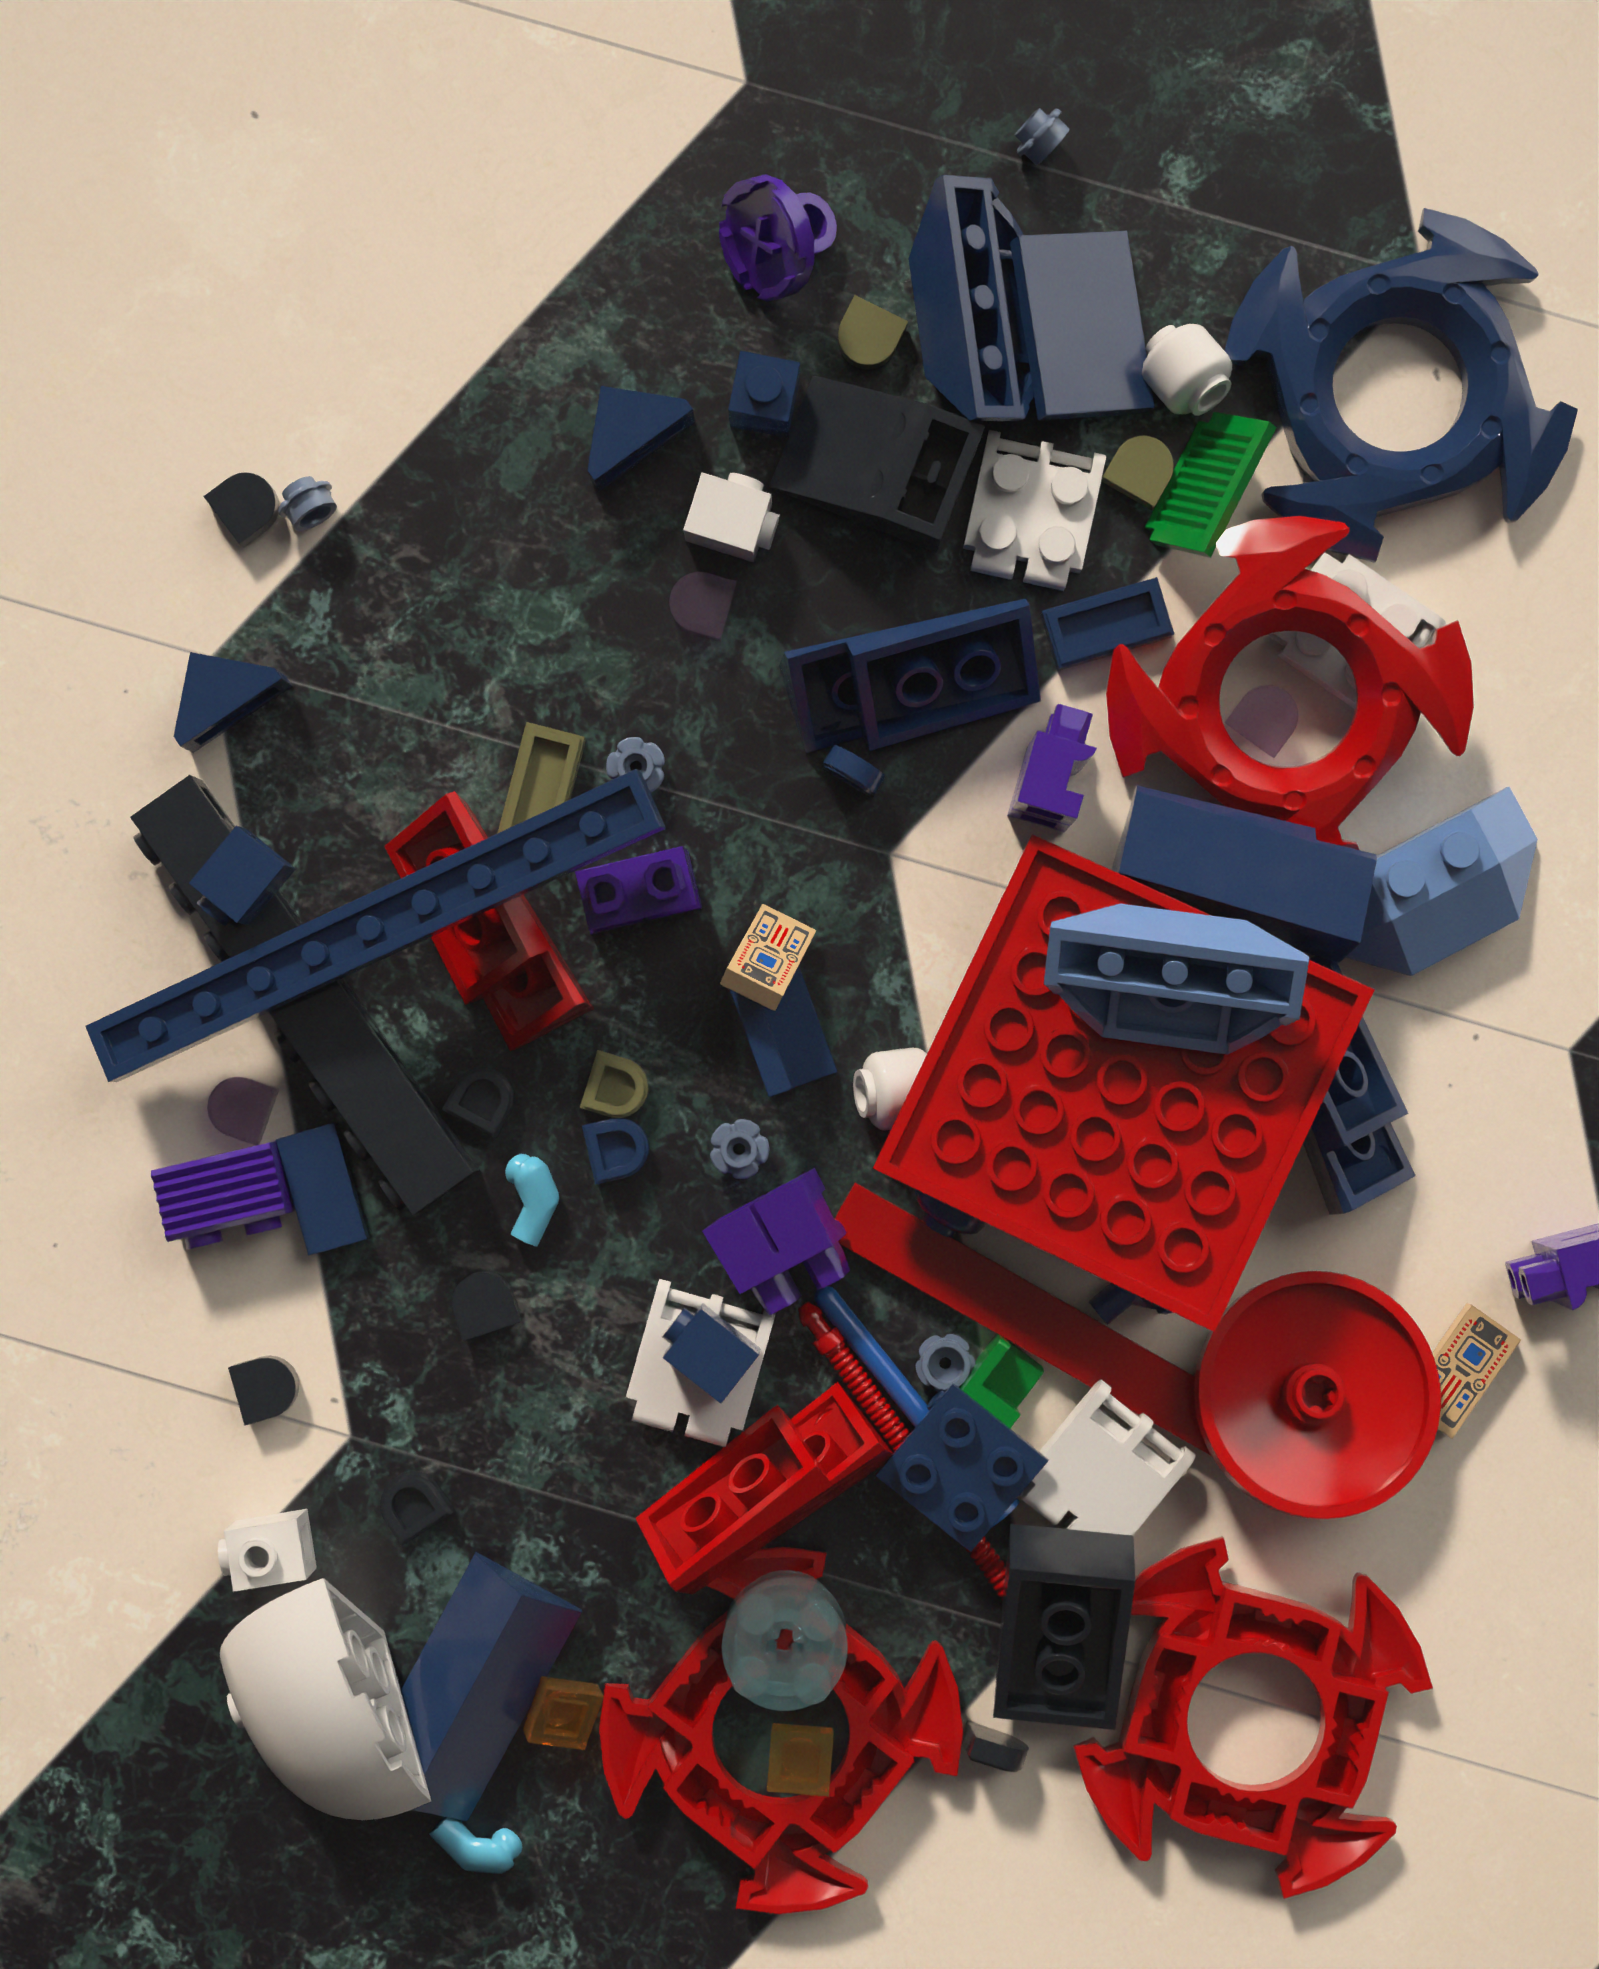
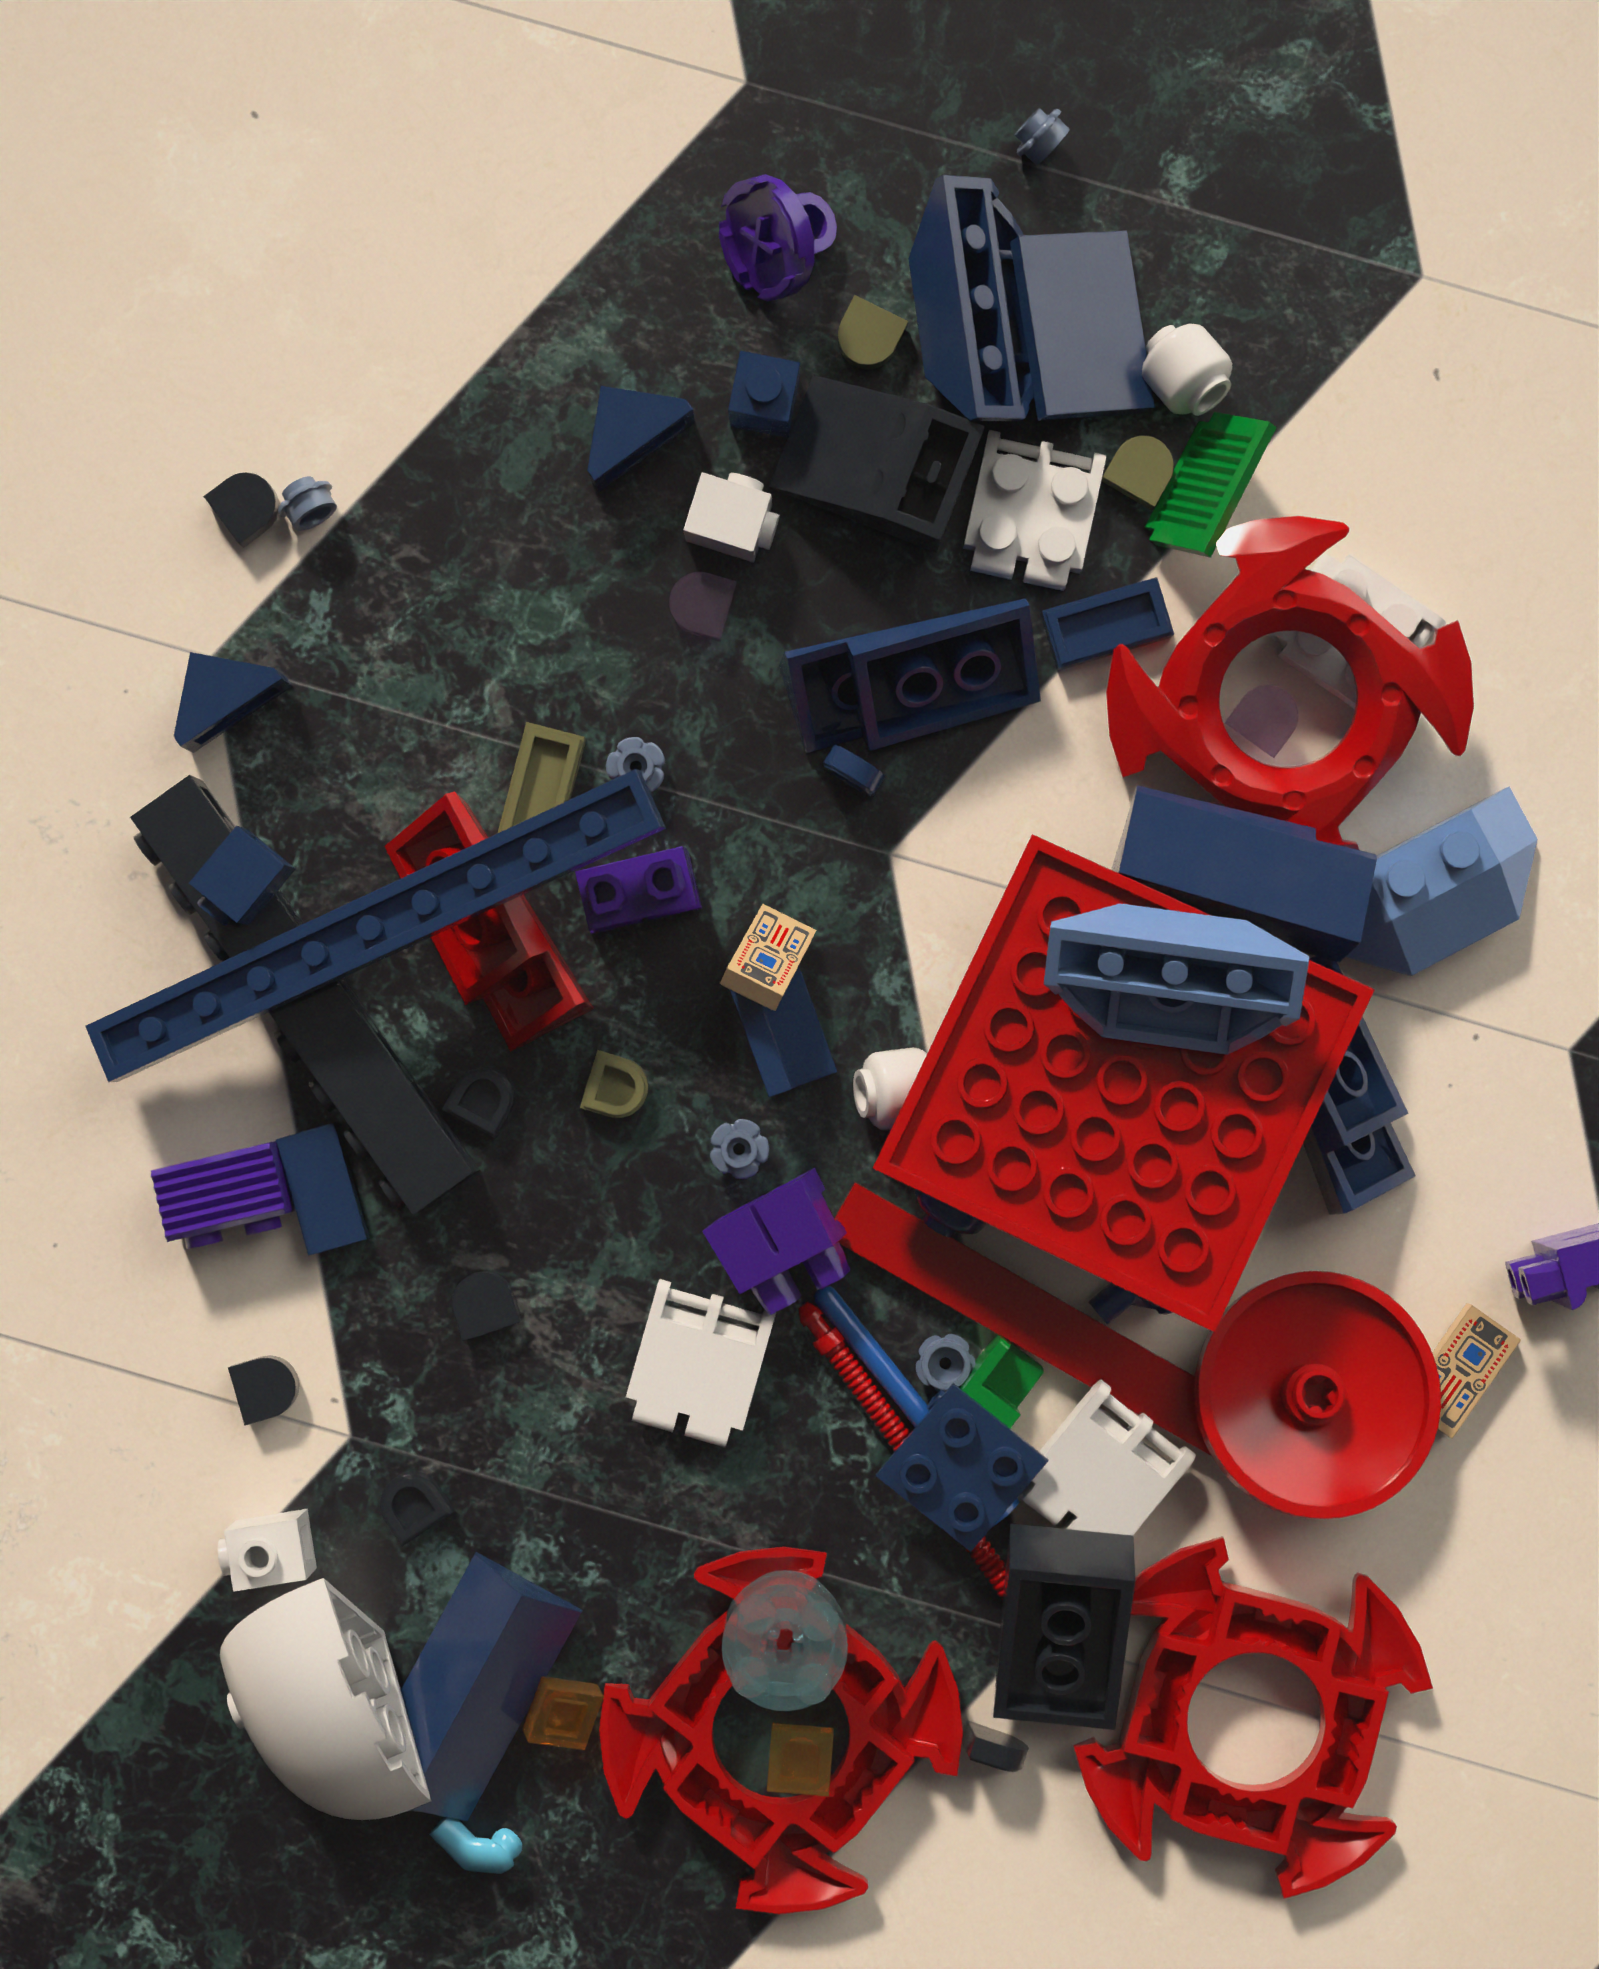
clear purple tile [207,1077,280,1146] -> none
medium azure arm [505,1154,559,1246] -> none
dark blue tile [582,1118,649,1185] -> none
red slope [635,1382,893,1595] -> none
dark blue brick [662,1303,760,1403] -> none
dark purple hips [1007,704,1097,833] -> none
dark blue piece [1224,208,1578,563] -> none

